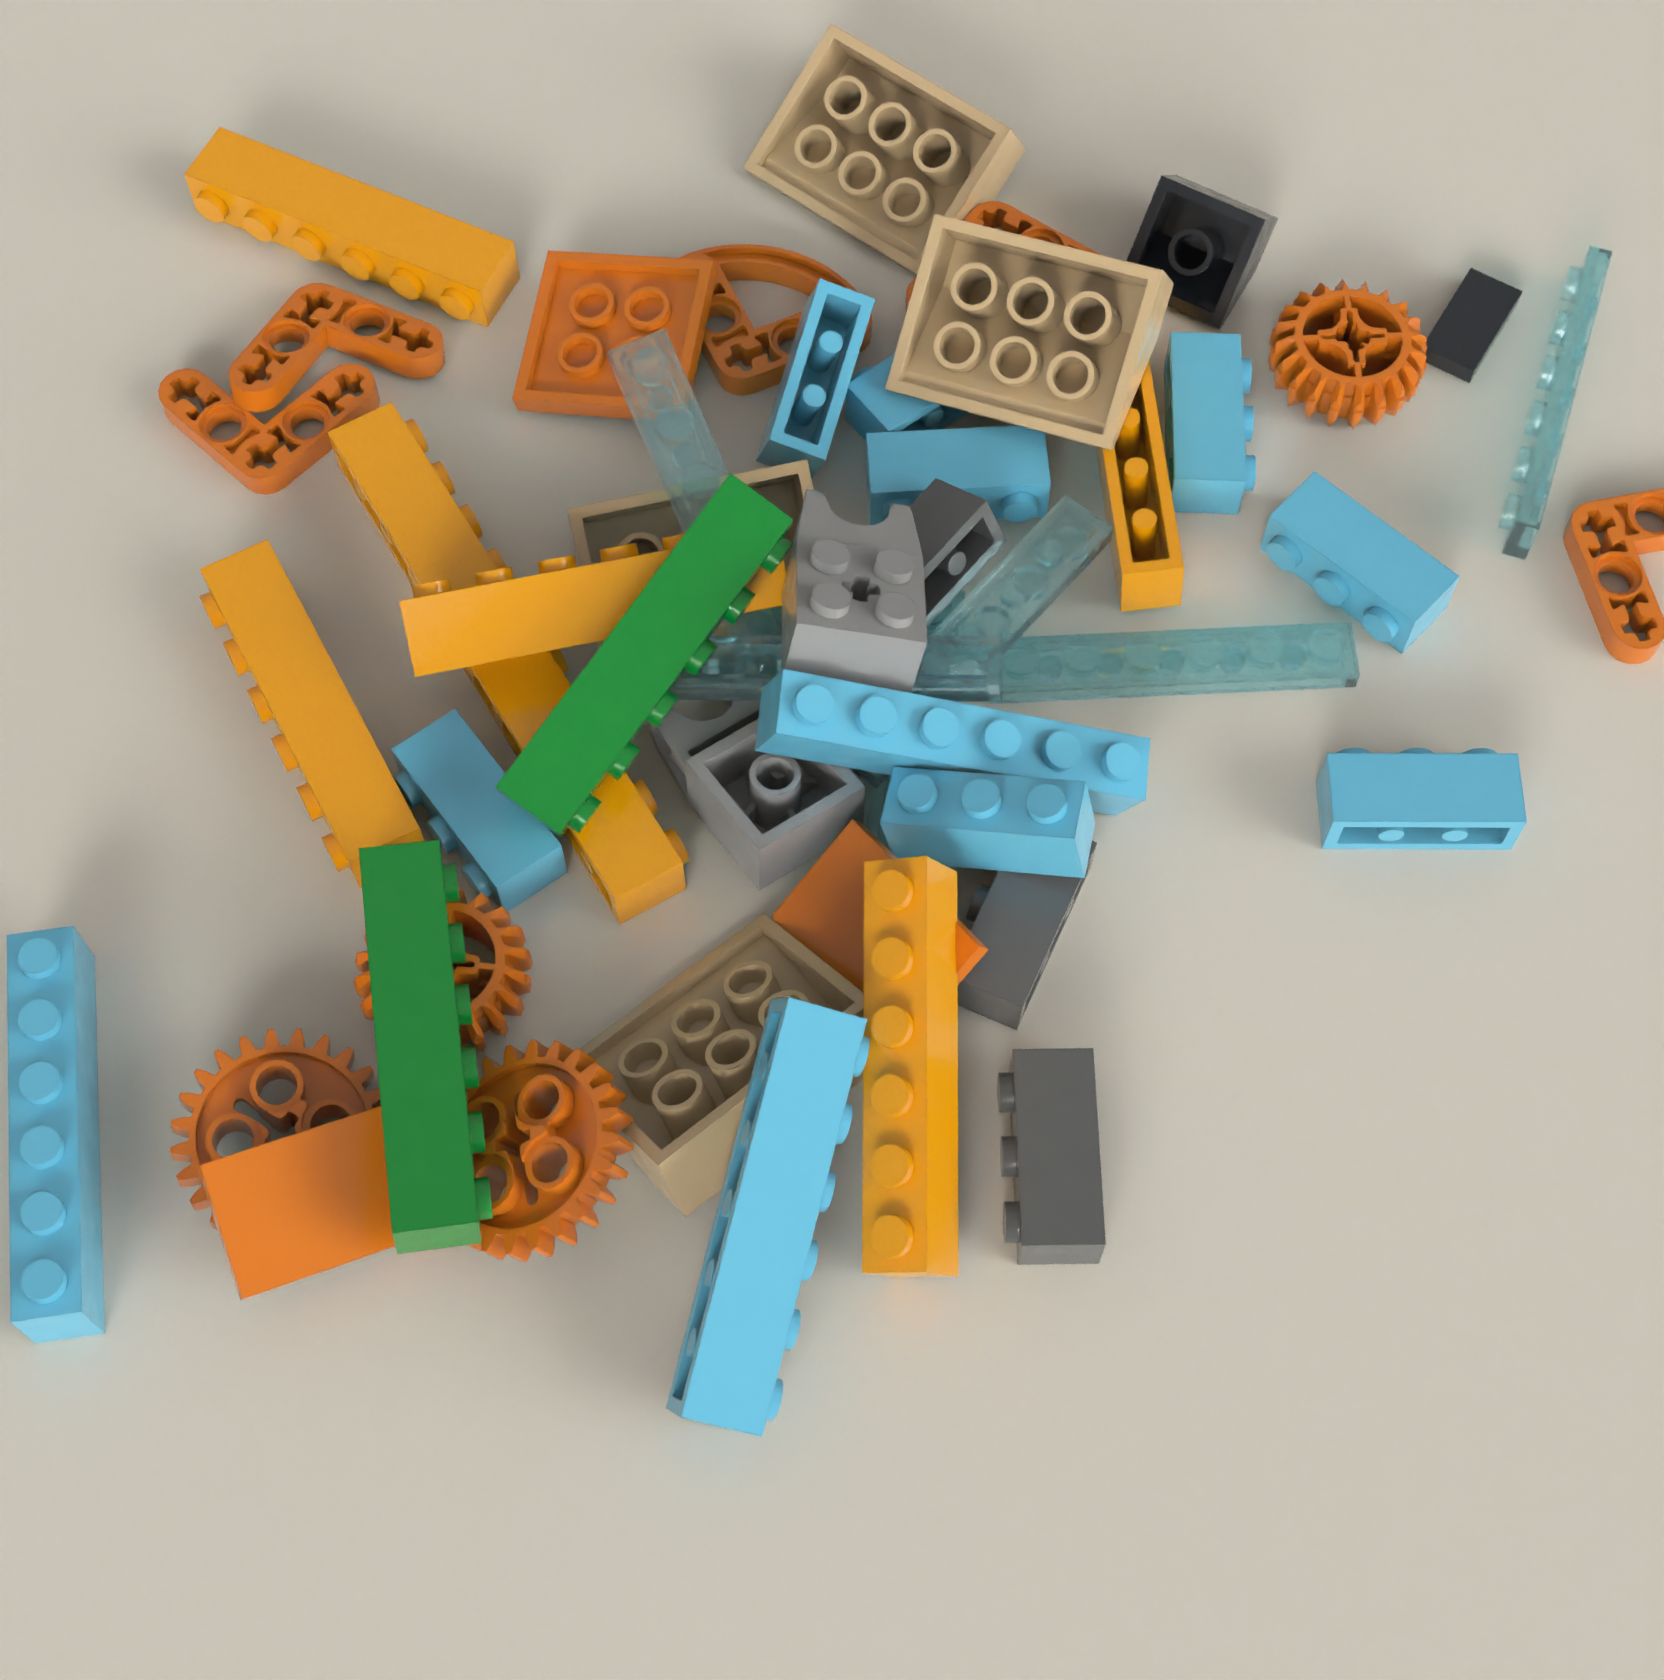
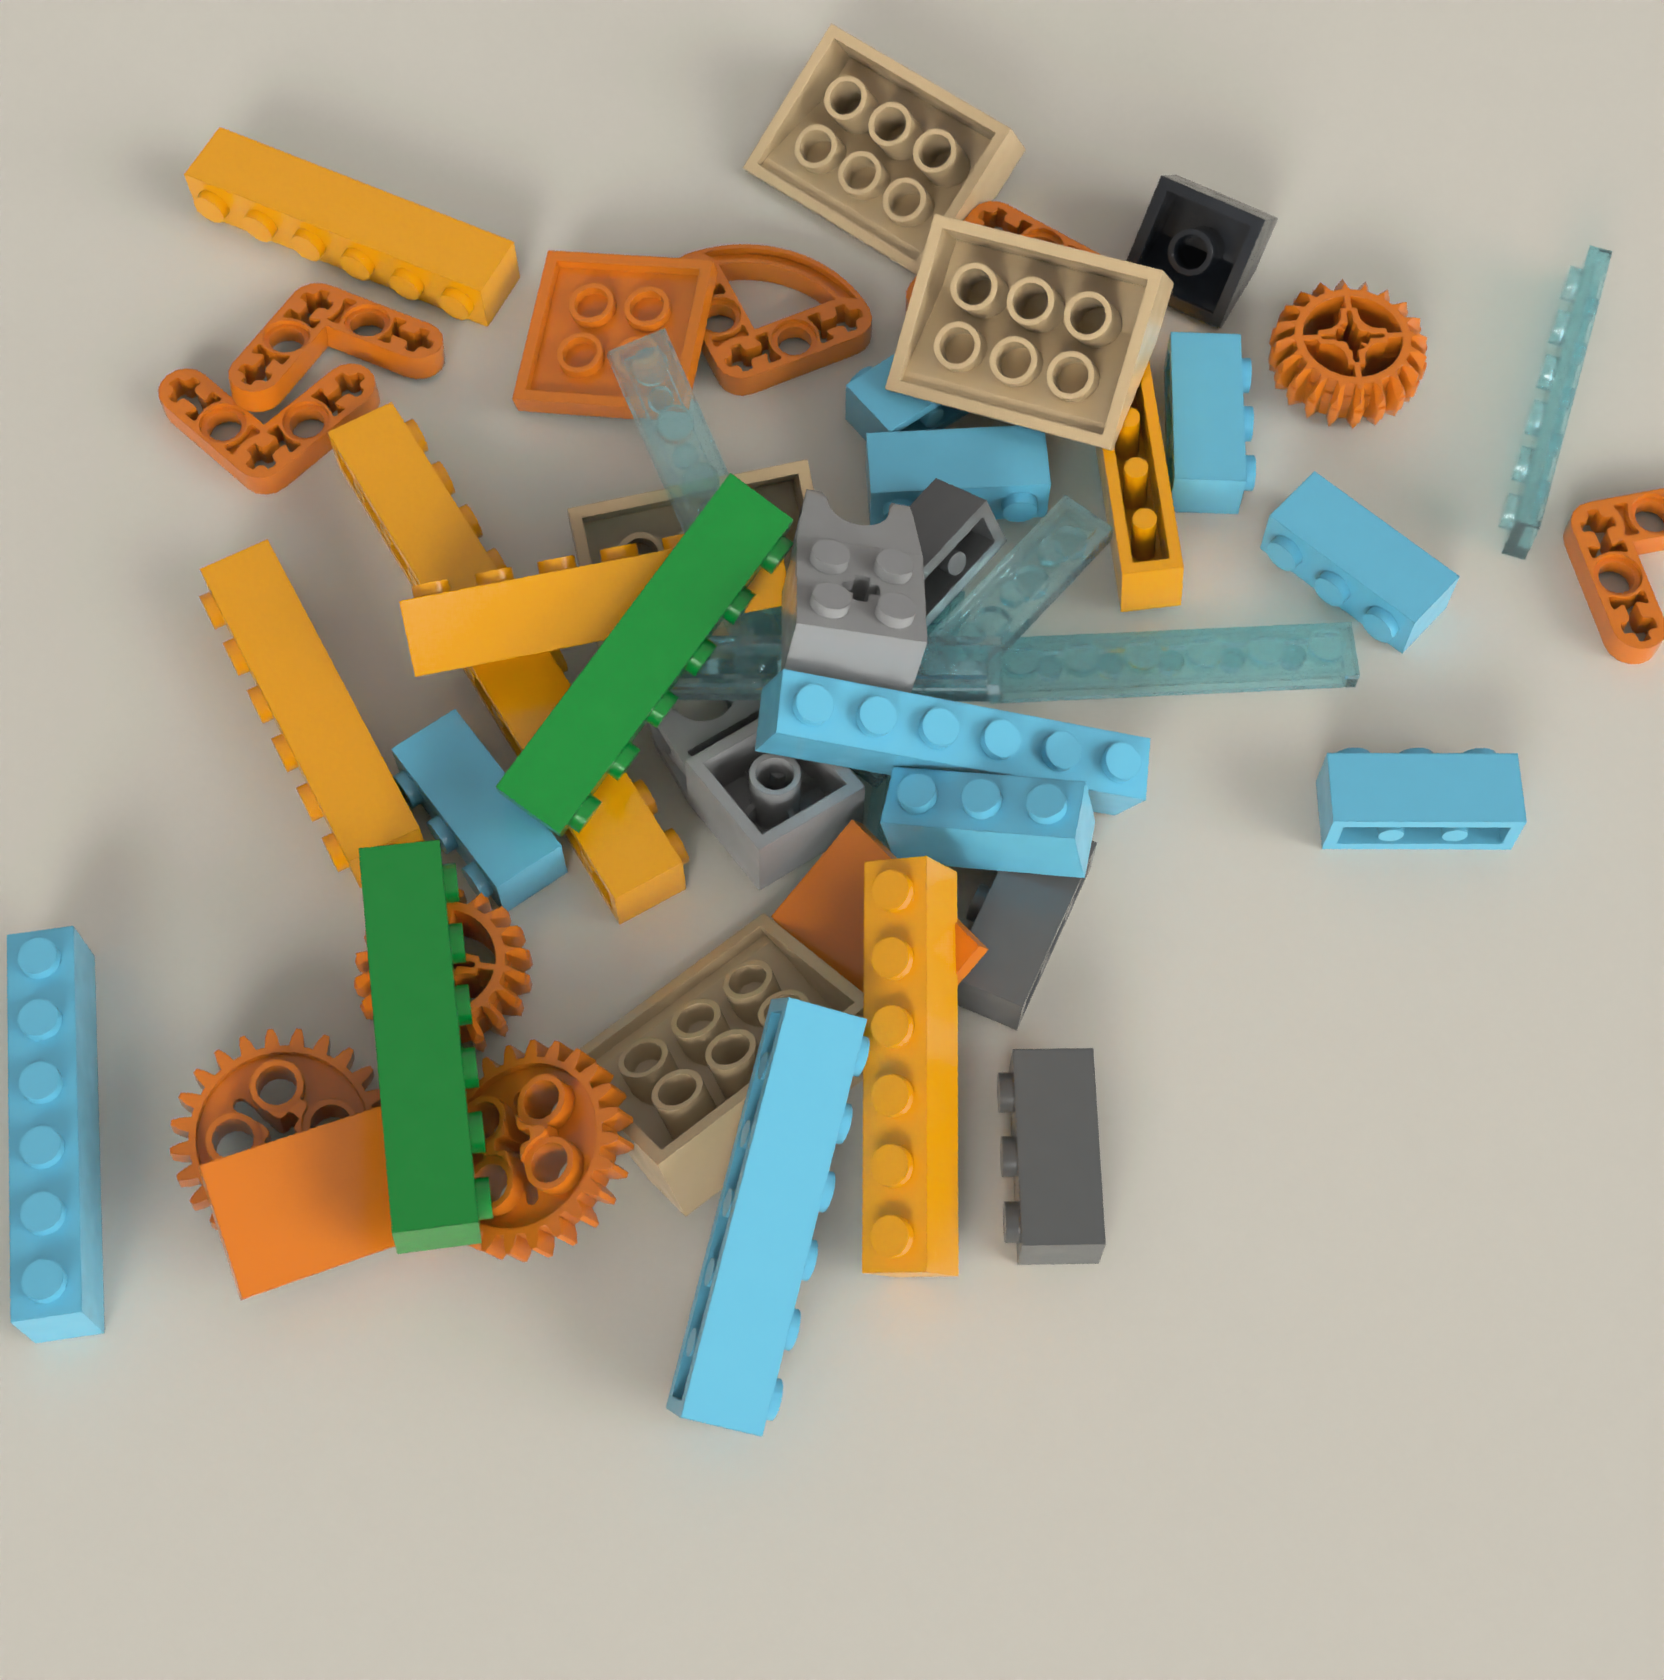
medium azure brick [756,278,875,479] -> none
black tile [1425,268,1523,383] -> none

